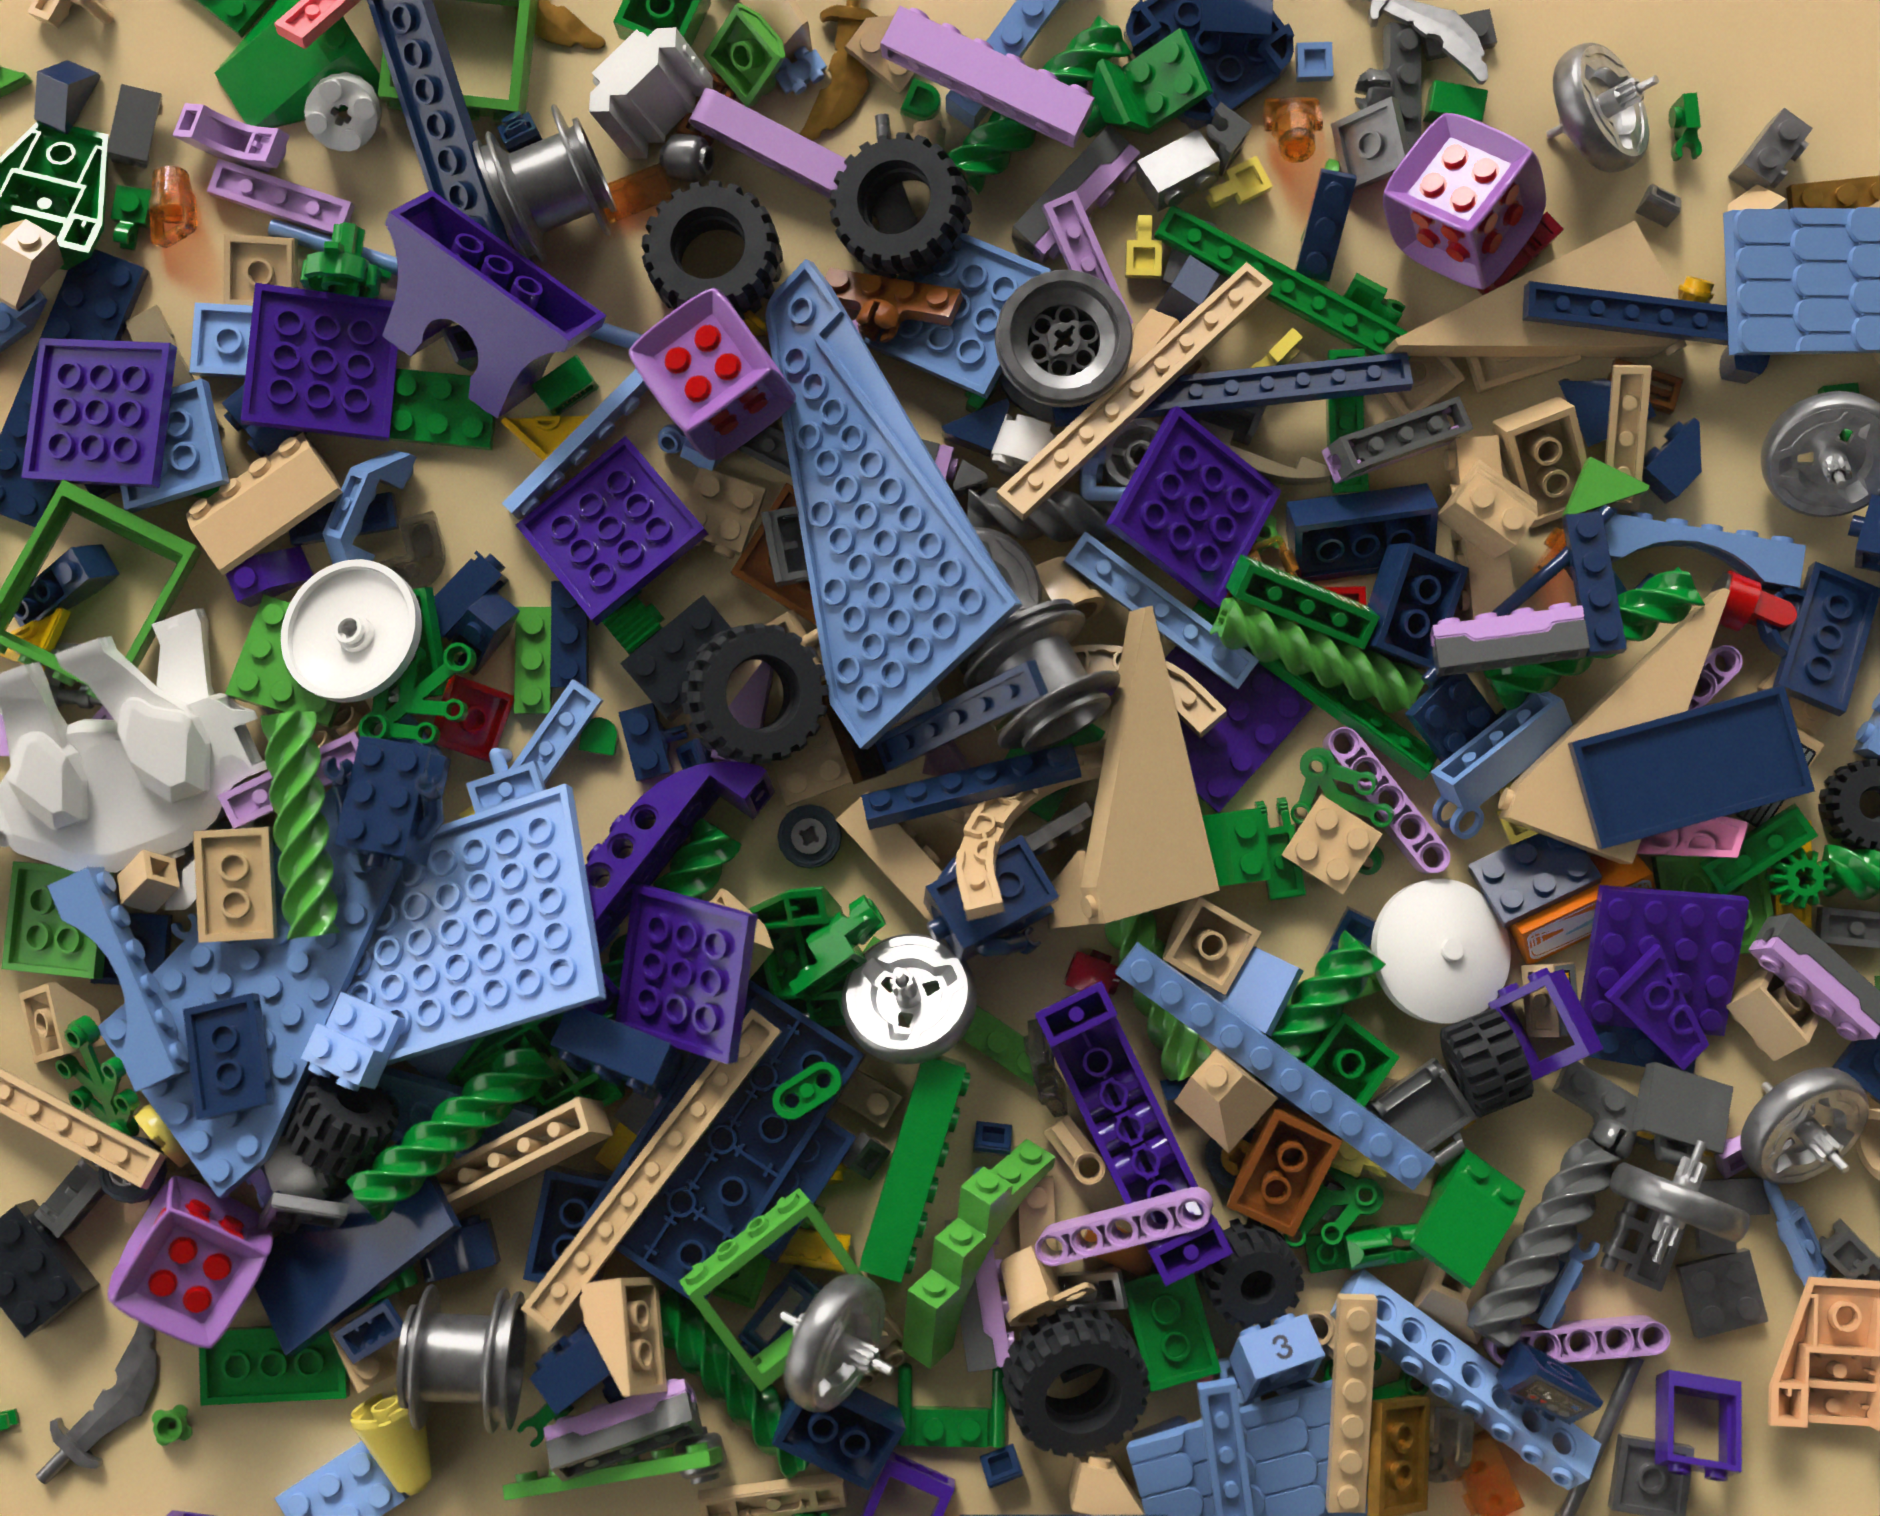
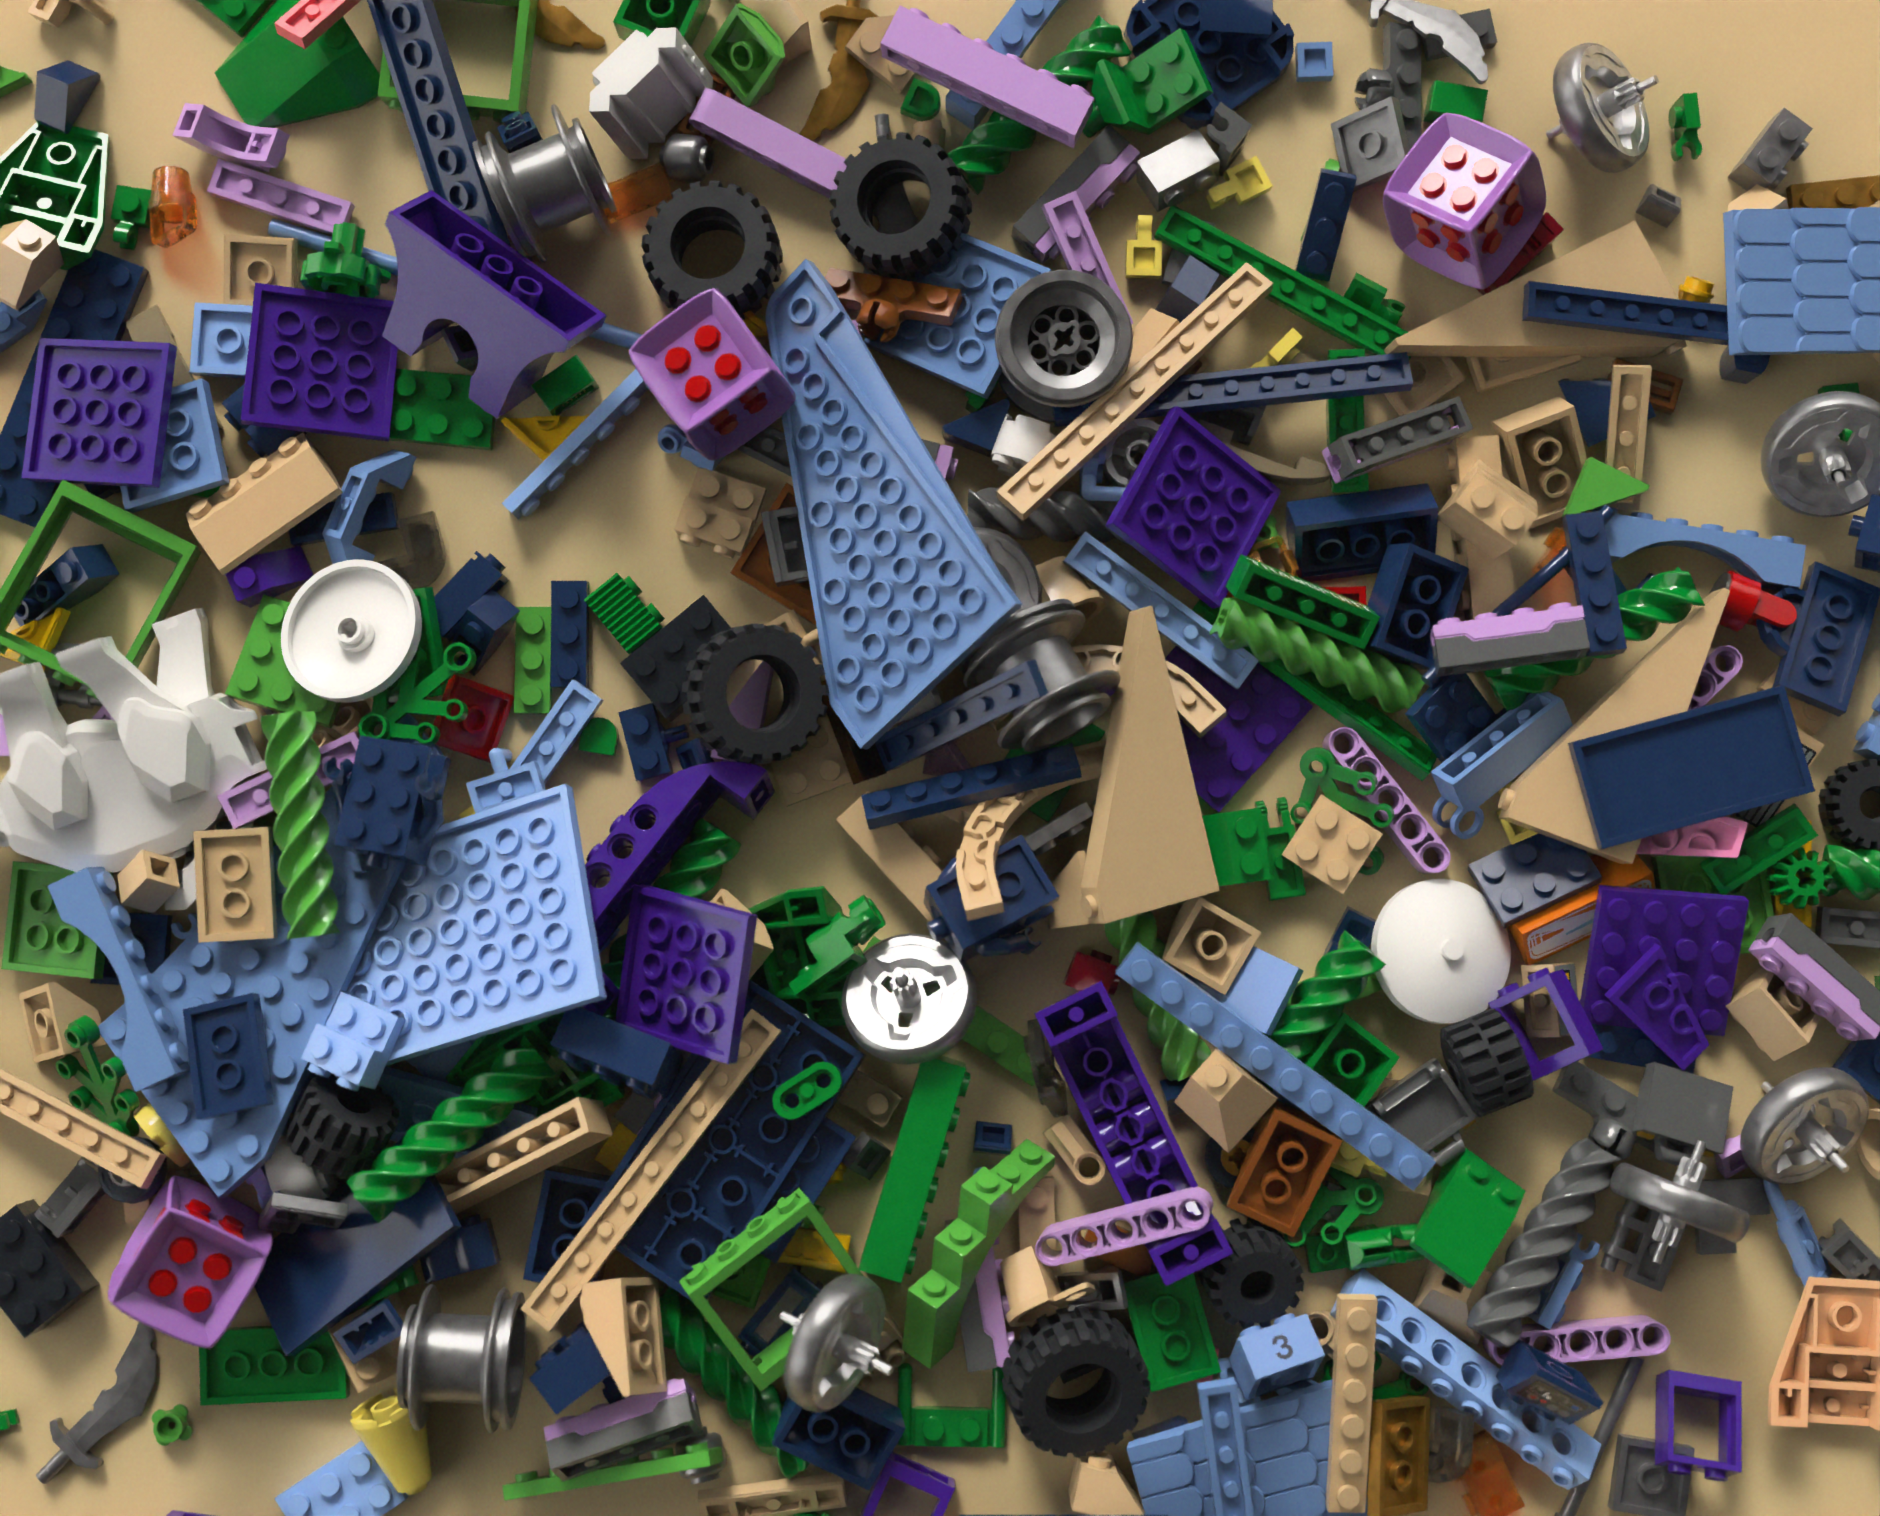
dark grey hinge [107,84,163,168] -> none
white brick [304,72,382,152] -> none
dark purple plate [516,435,709,626] -> none
green plate [517,1402,574,1448] -> none
light blue piece [775,46,827,95] -> none
black wheel [777,804,842,869] -> none
flat silver slope [953,459,988,497] -> none
dark blue slope [979,1444,1025,1489] -> none
clear orange piece [1262,97,1323,163] -> none
dark blue slope [1642,417,1702,504] -> none
flat silver plate [1675,1248,1769,1339] -> none

